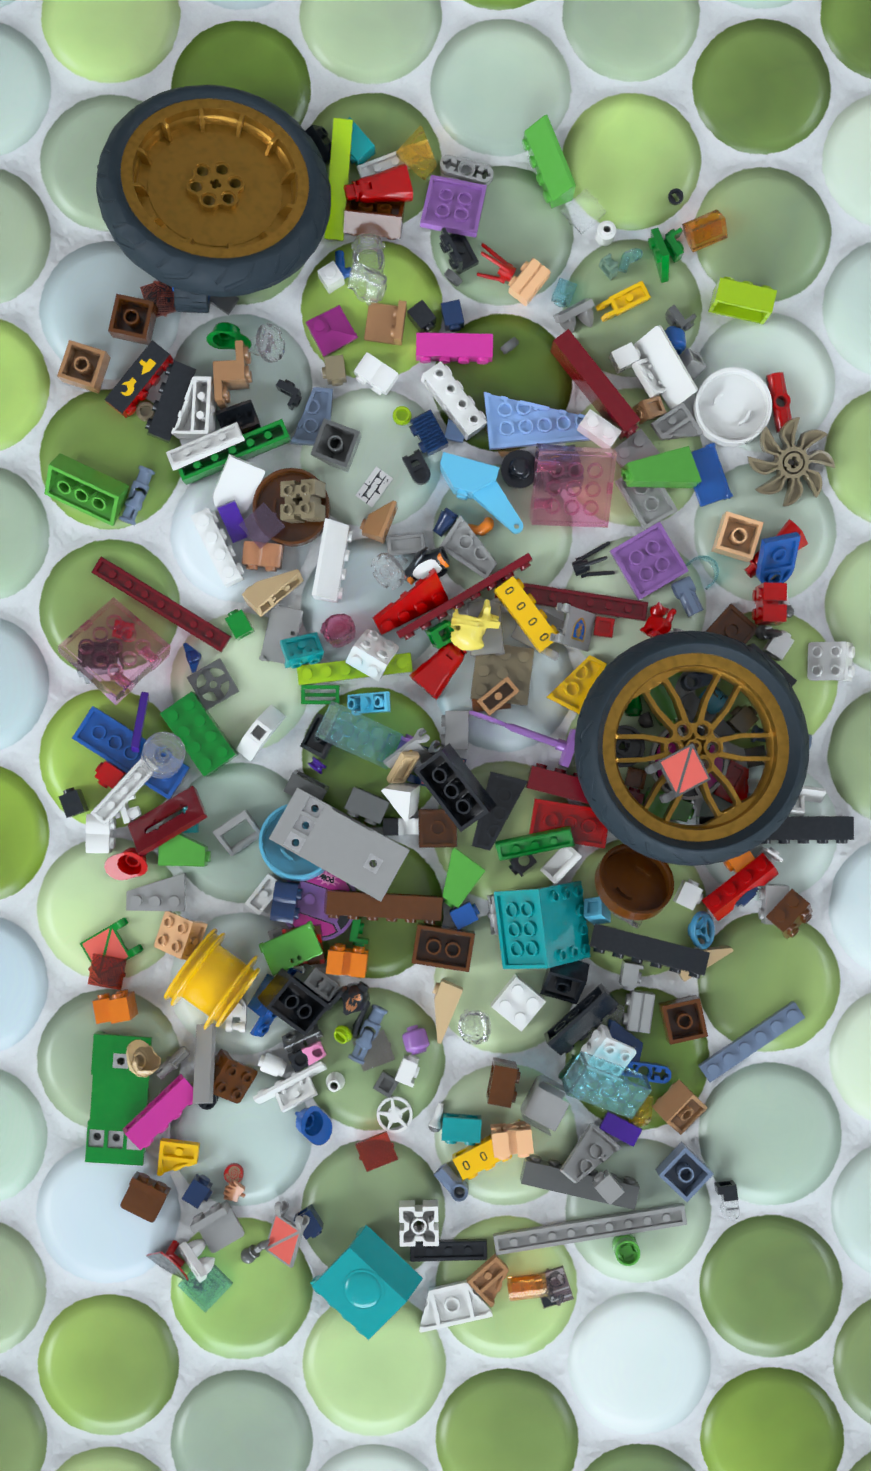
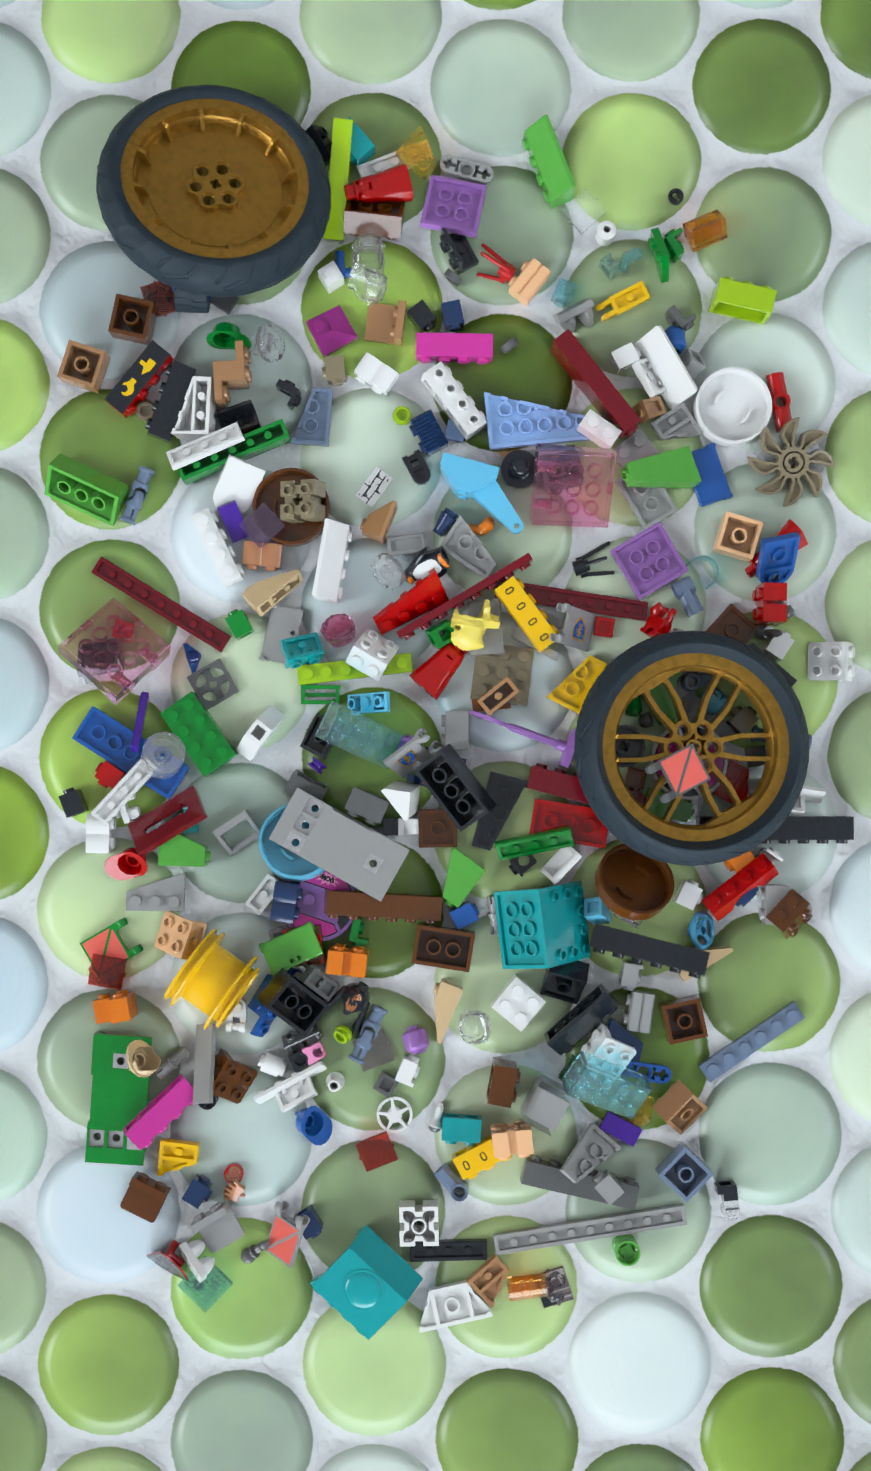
dark grey slope [311,418,361,472] -> none
tan tile [386,751,420,783] -> none

